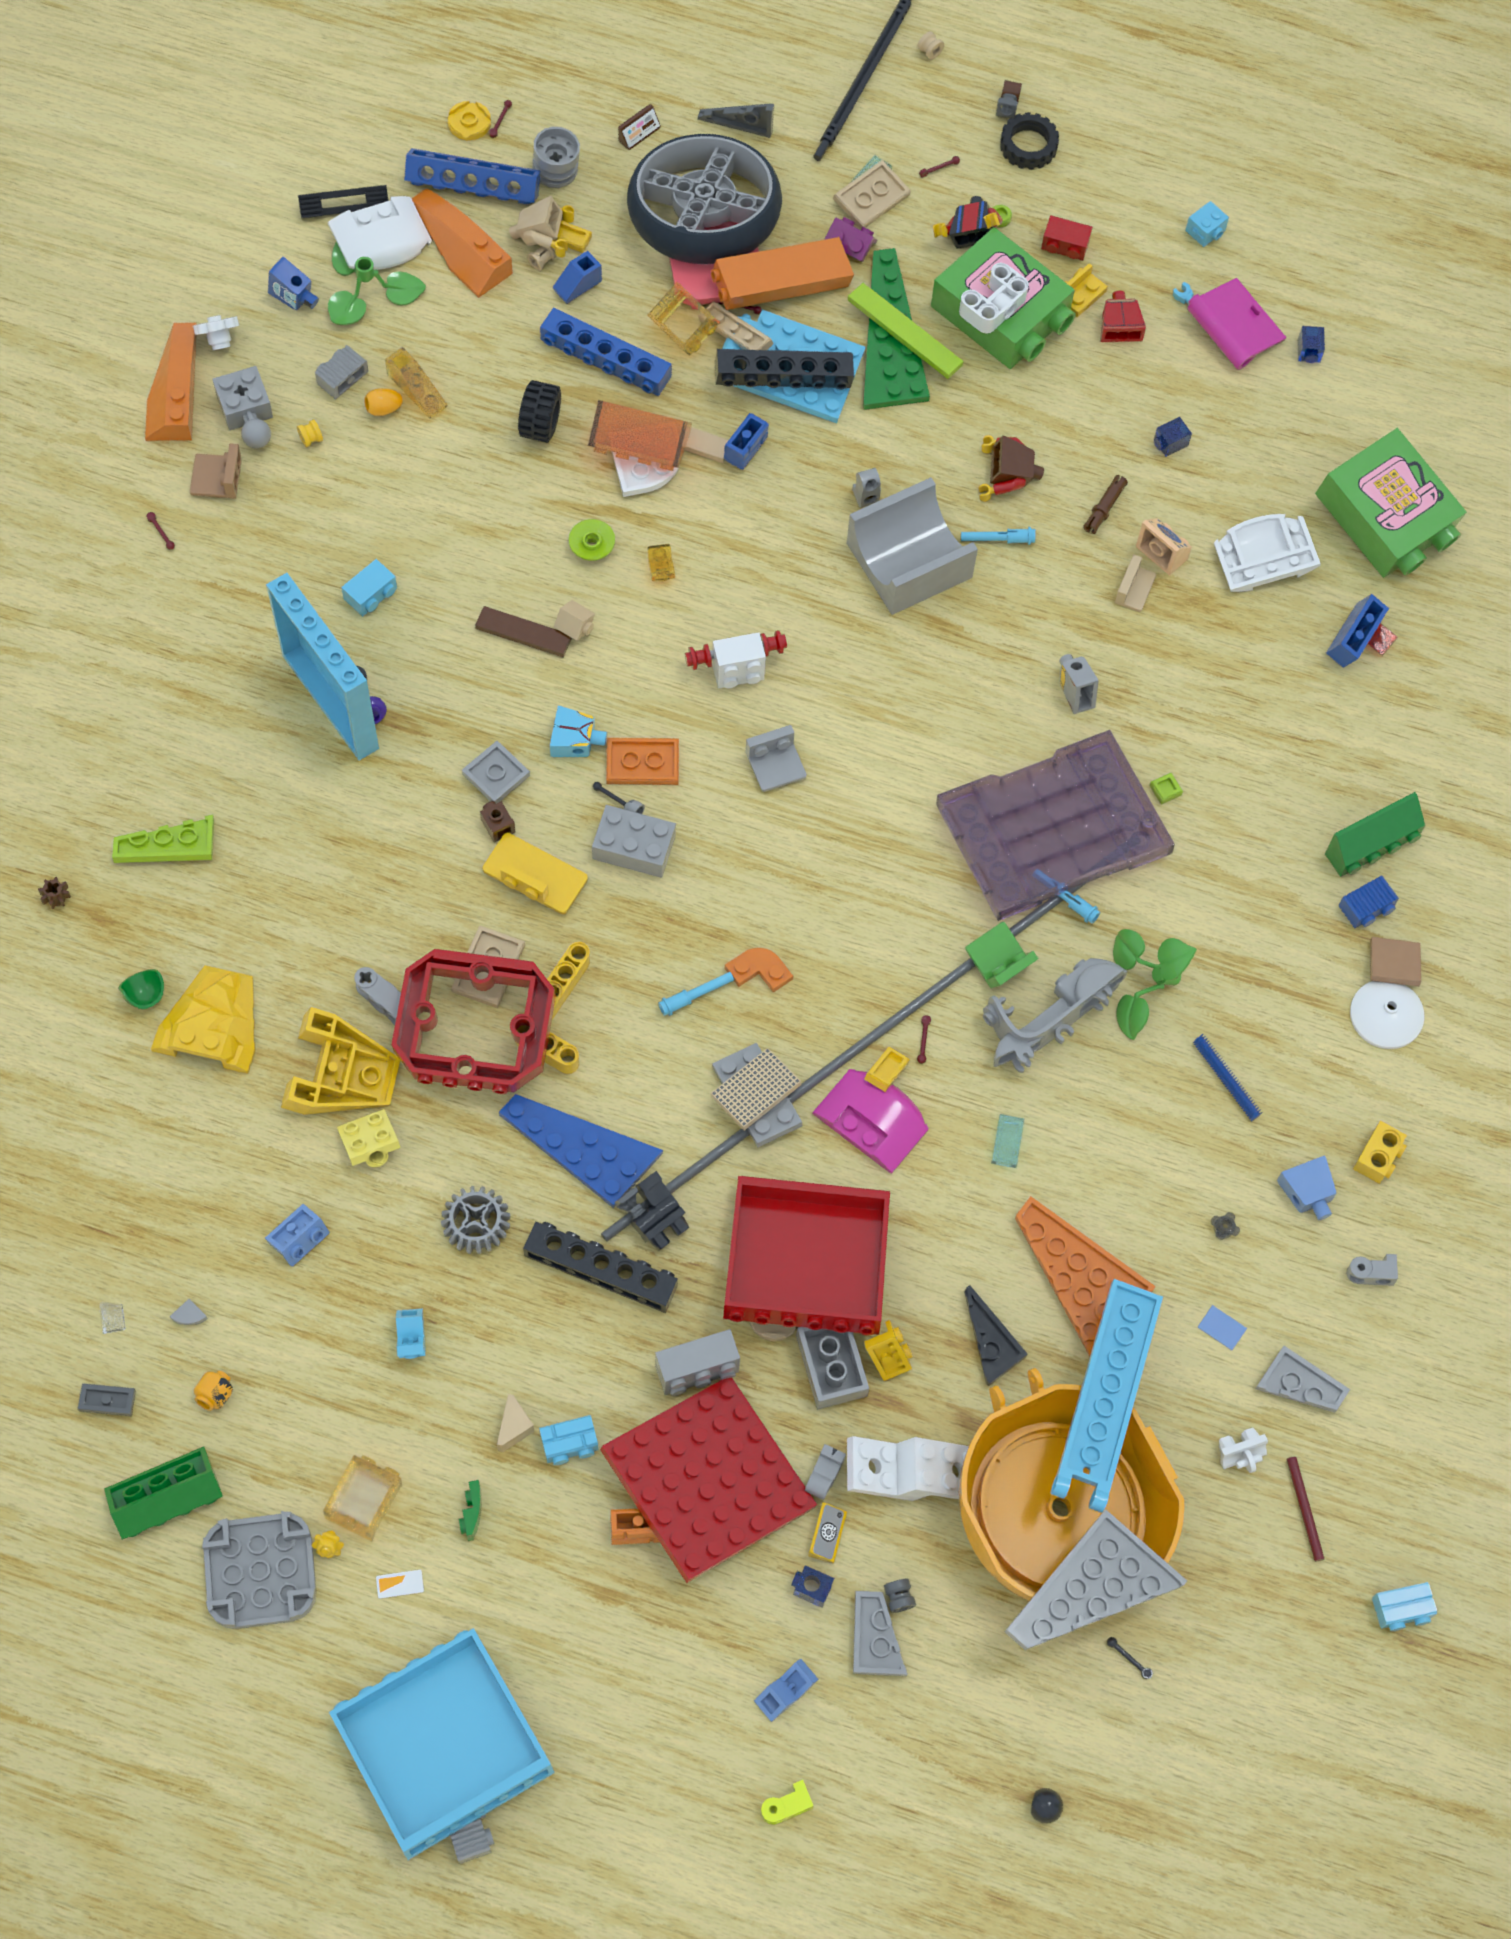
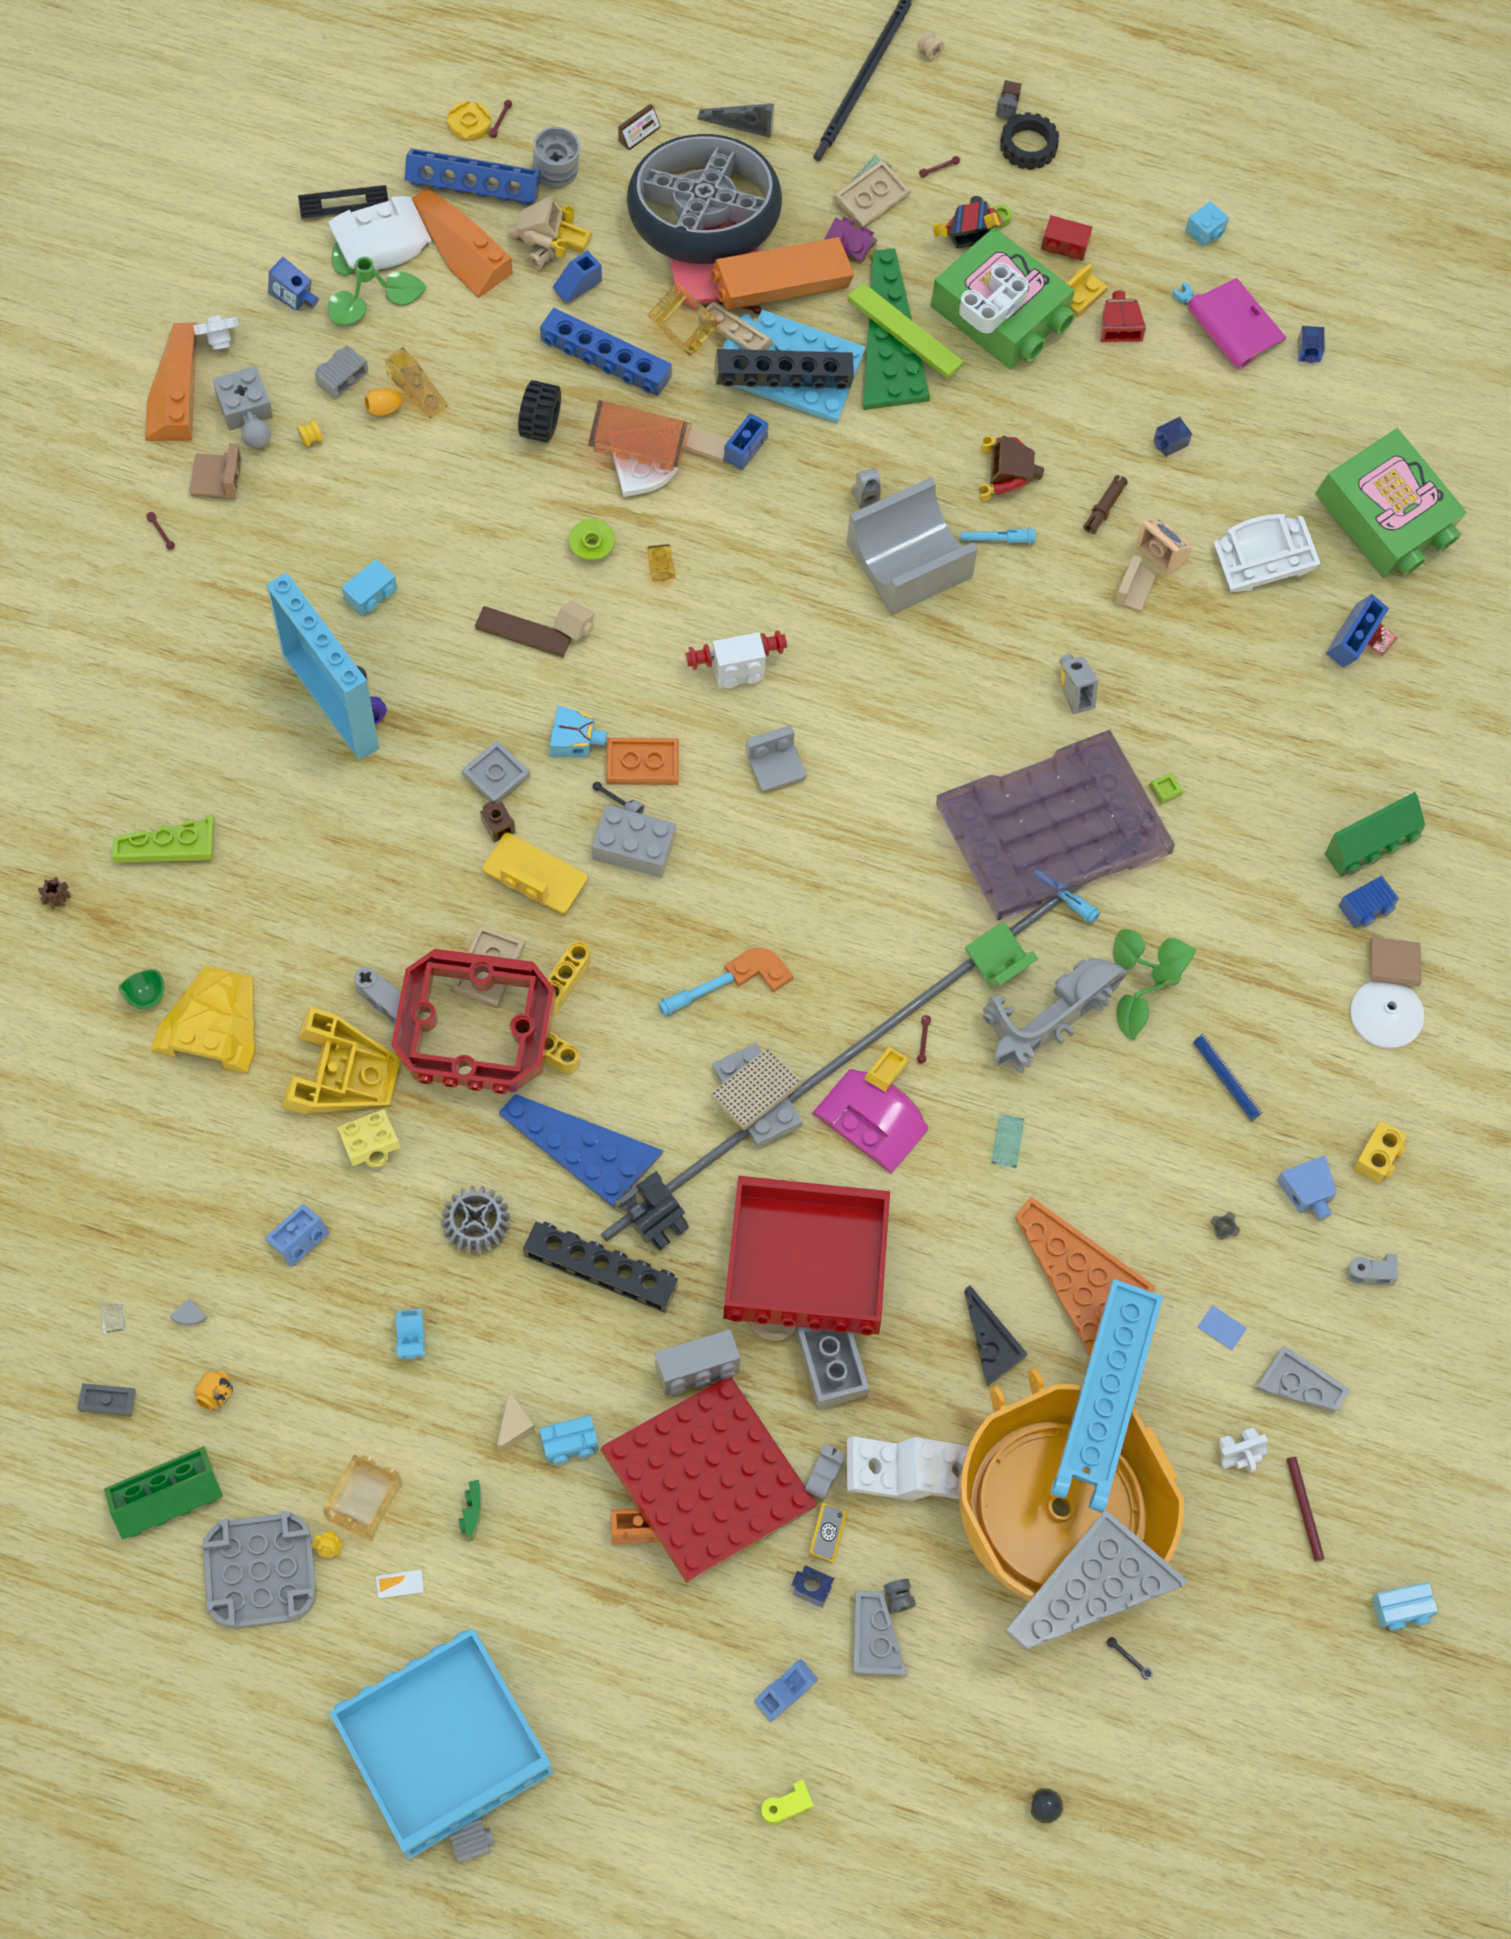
yellow bracket [864,1320,913,1381] -> none

